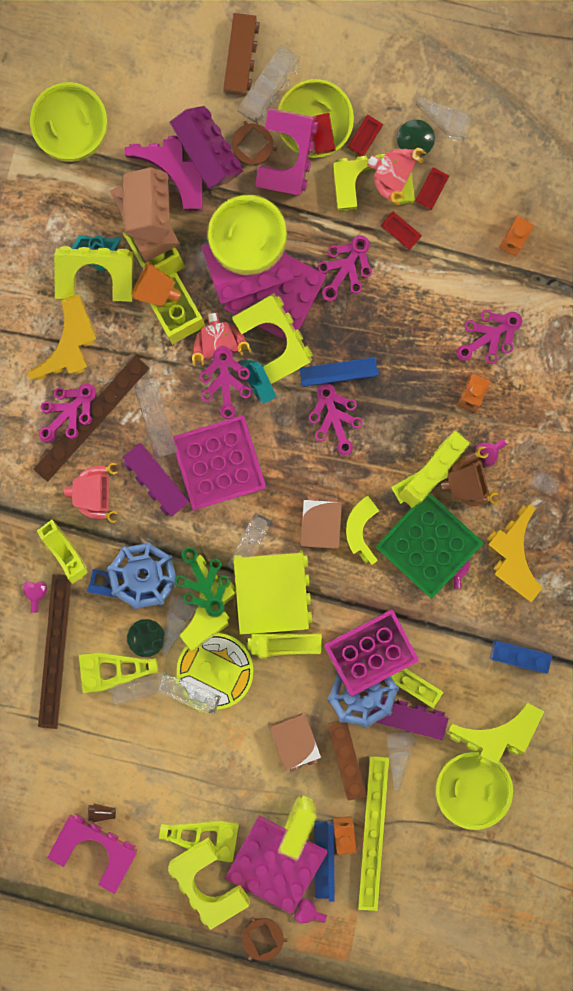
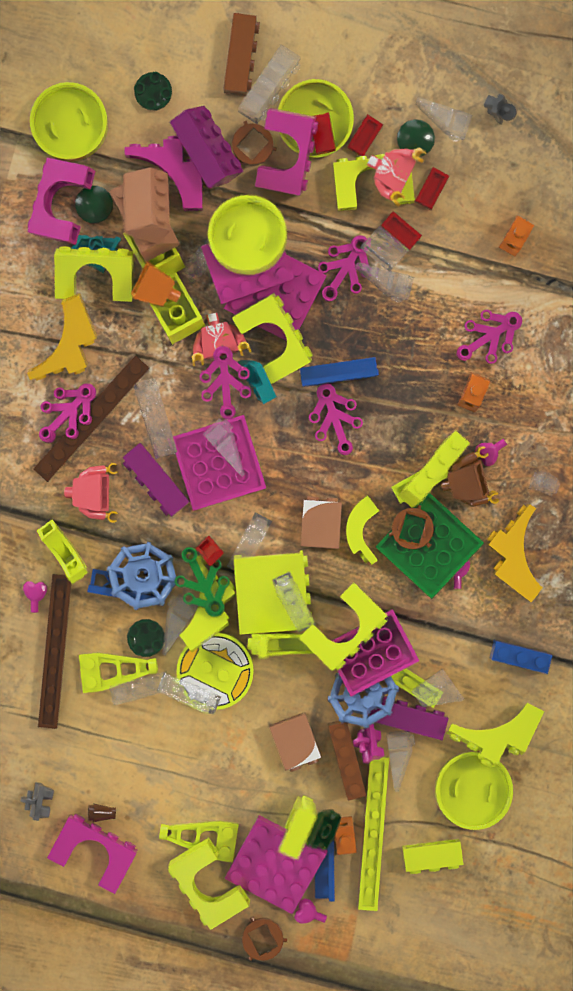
none -> flat silver hips [20,782,54,821]
none -> dark pink arch [27,158,96,245]
none -> dark green dish [75,186,113,224]
none -> dark green dish [134,72,172,110]
none -> red tile [196,536,224,566]
none -> clear slope [203,418,245,477]
none -> clear slope [272,572,316,632]
none -> neon yellow arch [299,583,387,671]
none -> dark green slope [305,809,341,850]
none -> dark pink hips [353,724,385,764]
none -> clear slope [355,262,414,303]
none -> clear tile [360,226,409,272]
none -> dark orange piece [389,505,434,550]
none -> neon yellow brick [402,839,463,874]
none -> clear wing [411,669,464,707]
none -> dark grey hips [484,94,517,124]

